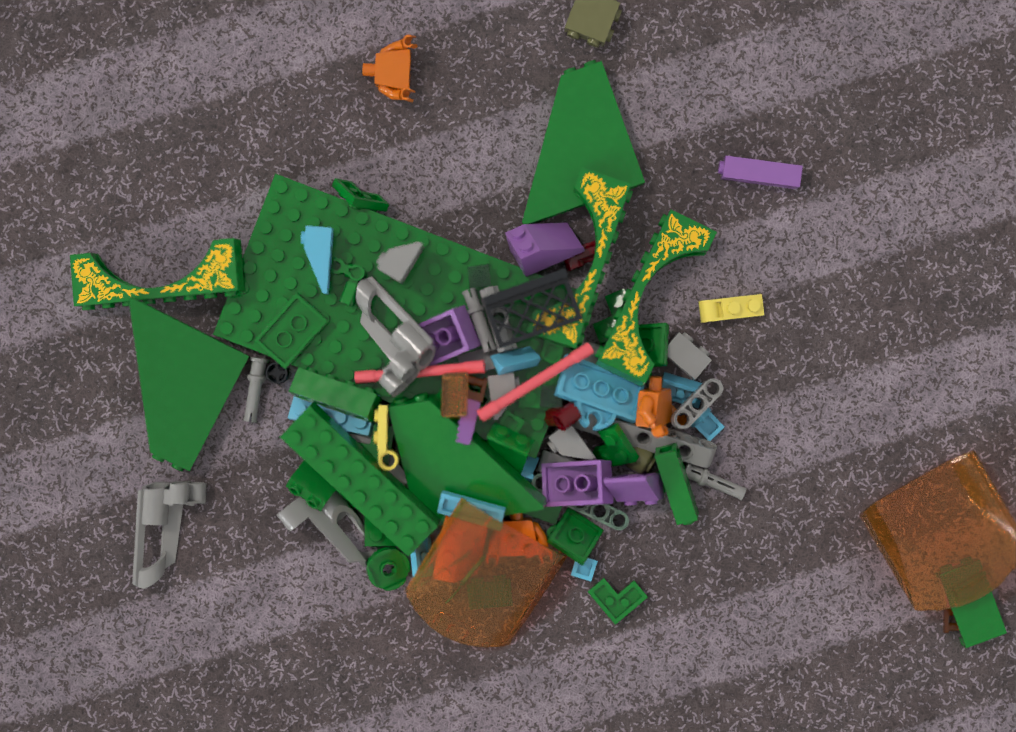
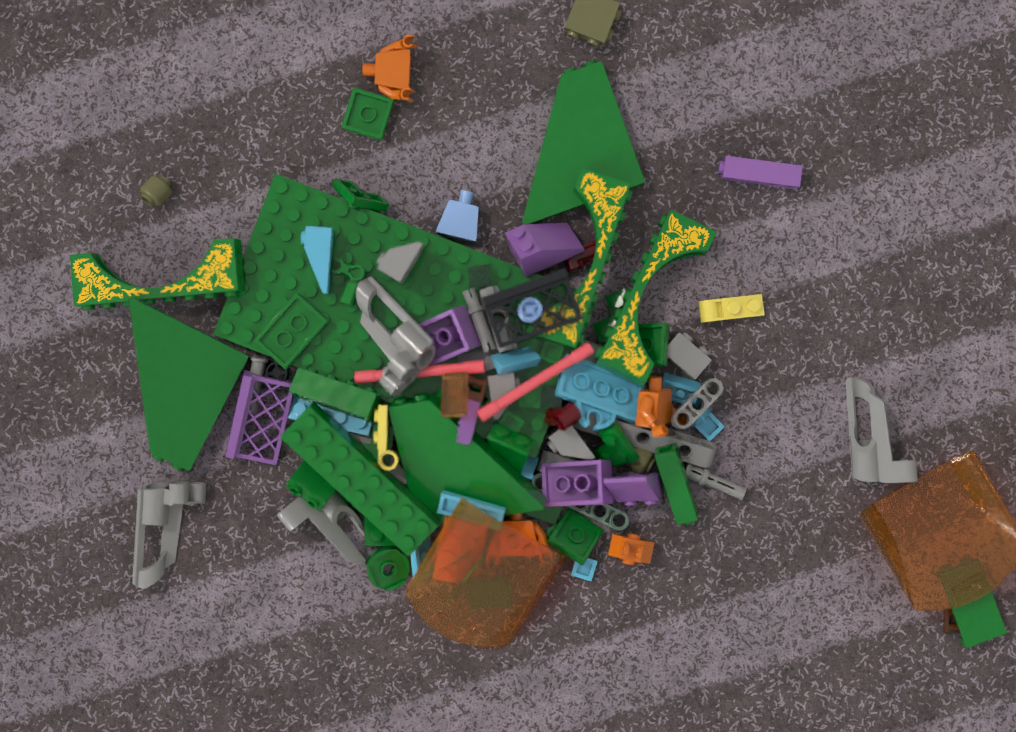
green plate [587,577,648,625] -> none
none -> olive head [140,175,172,207]
none -> medium lavender fence [225,370,292,465]
none -> green plate [341,87,395,141]
none -> light blue torso [436,190,479,243]
none -> light blue wheel [518,298,542,323]
none -> orange hinge [608,533,654,565]
none -> light grey panel [845,377,918,483]

